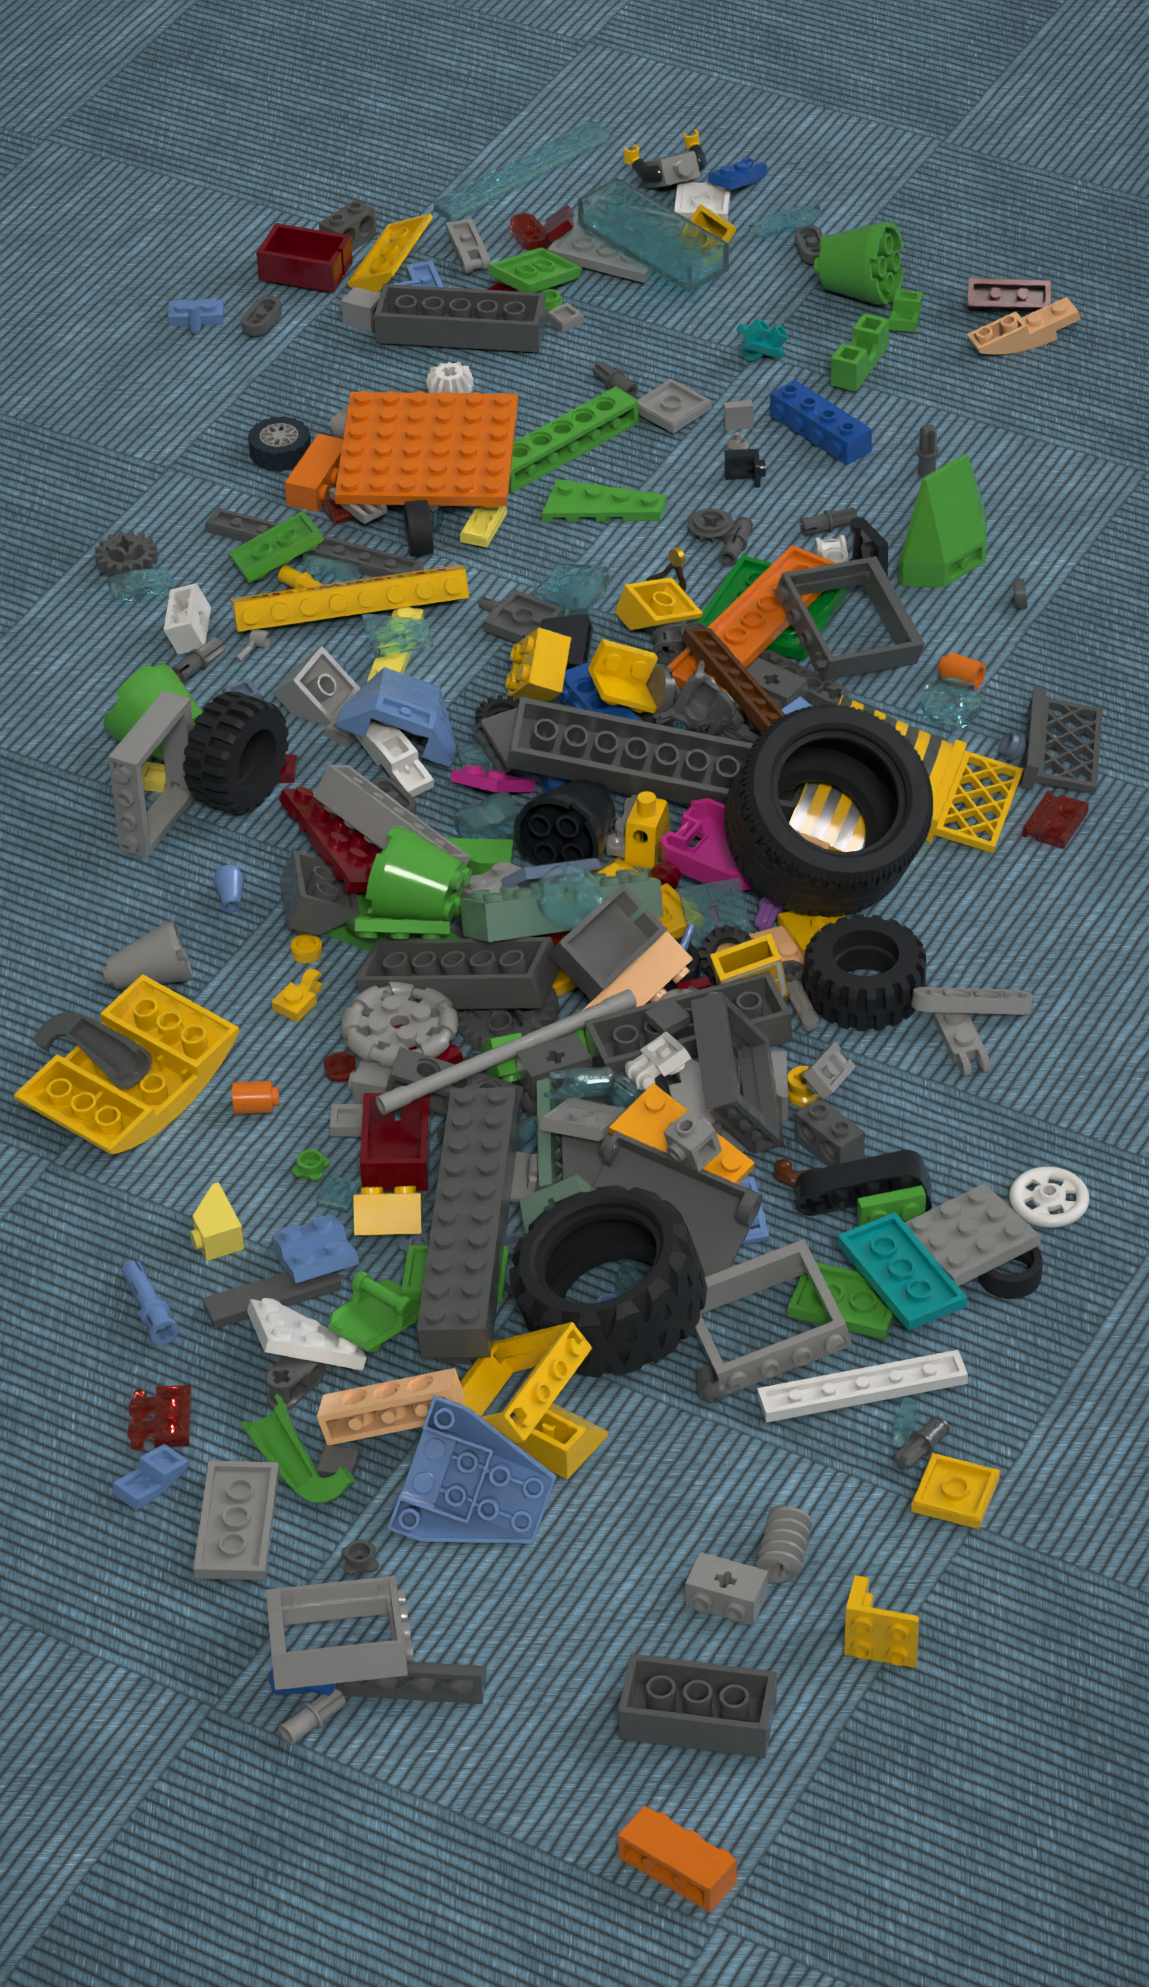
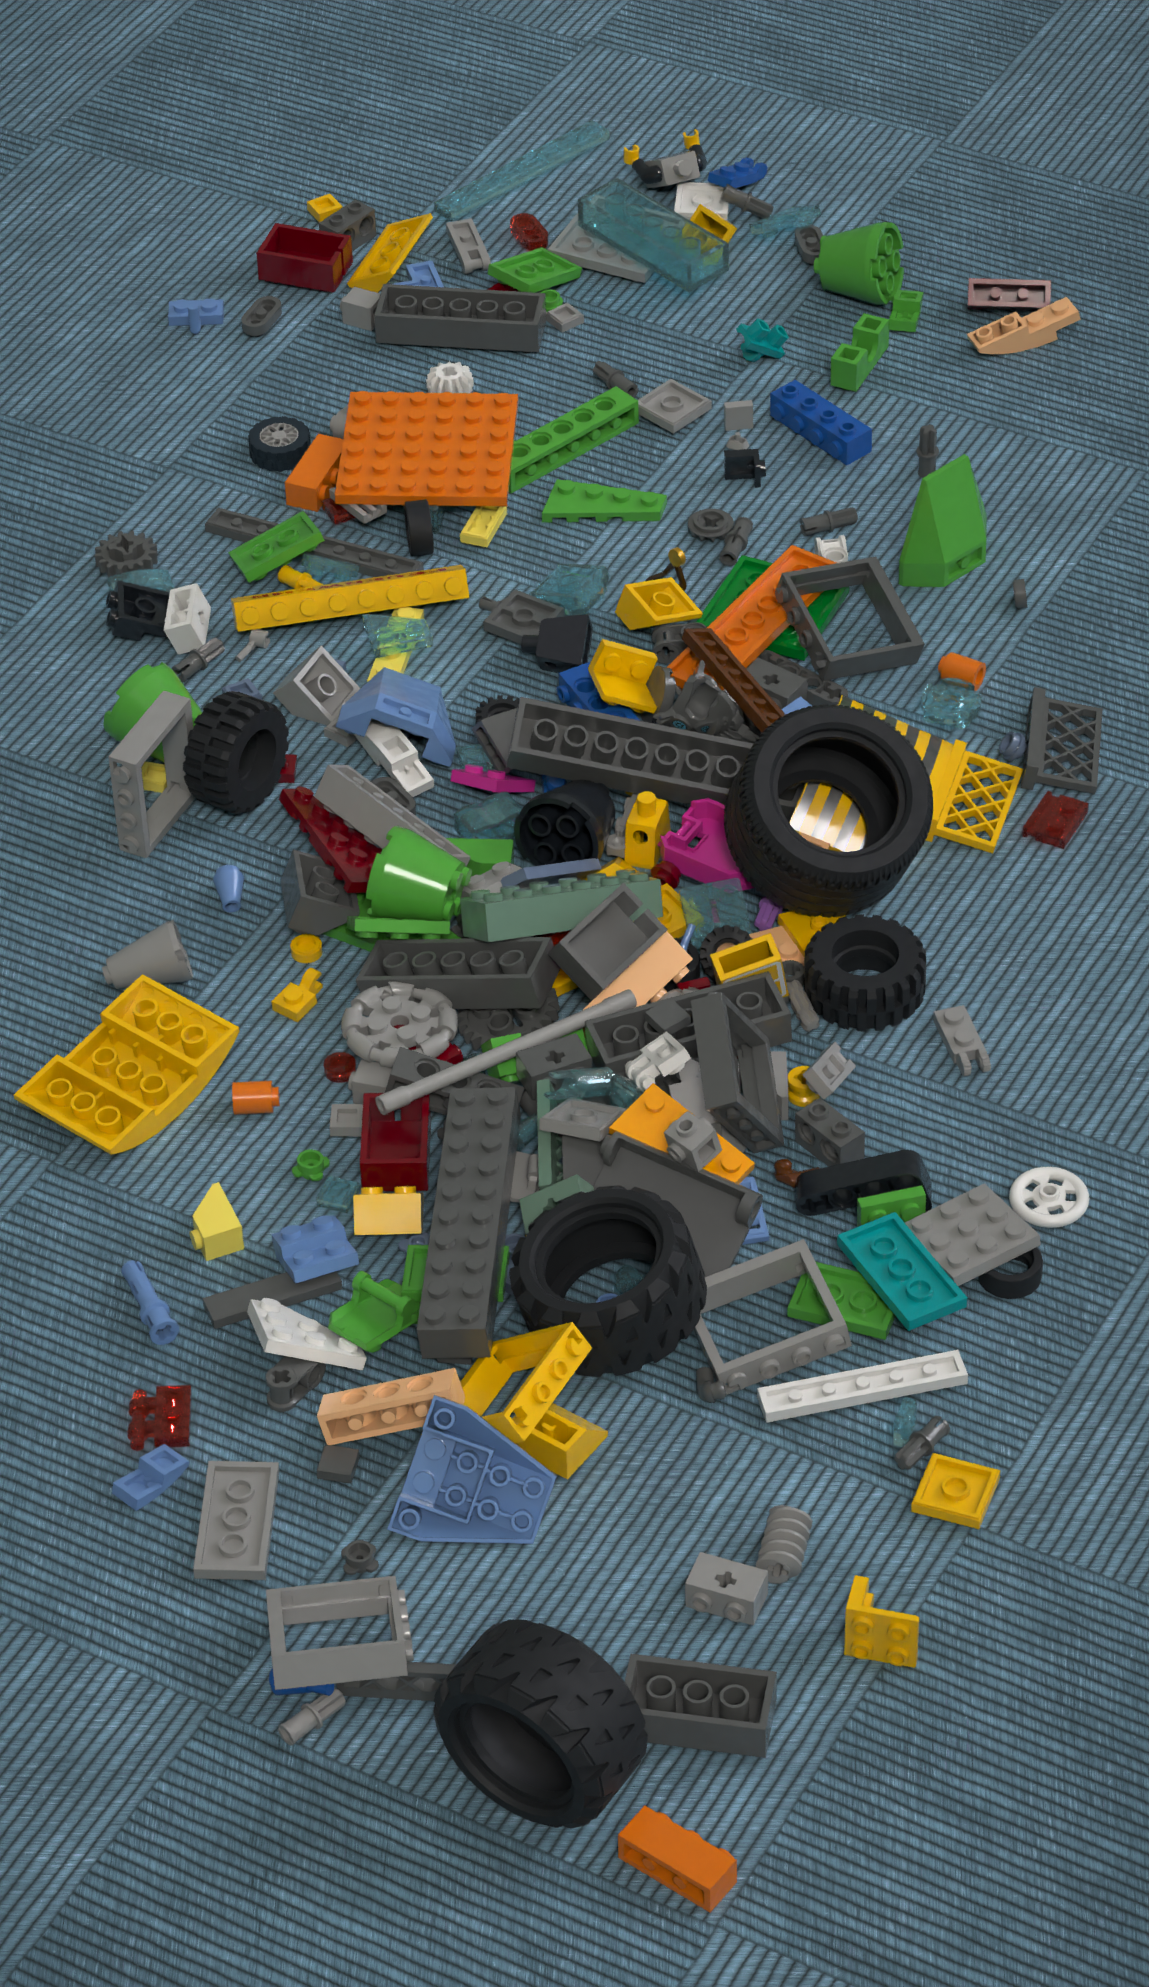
dark grey animal [33,1012,152,1089] -> none
bright green animal [241,1393,356,1503] -> none
yellow slope [505,627,571,701] -> none
clear light blue plate [537,864,603,928] -> none
tile [546,205,574,241] -> none
black plate [849,517,889,577] -> none
light grey beam [911,987,1034,1015] -> none
none -> black plate [106,580,170,641]
none -> yellow plate [307,194,343,222]
none -> black tyre [433,1620,648,1829]
none -> dark grey axle [720,184,773,220]

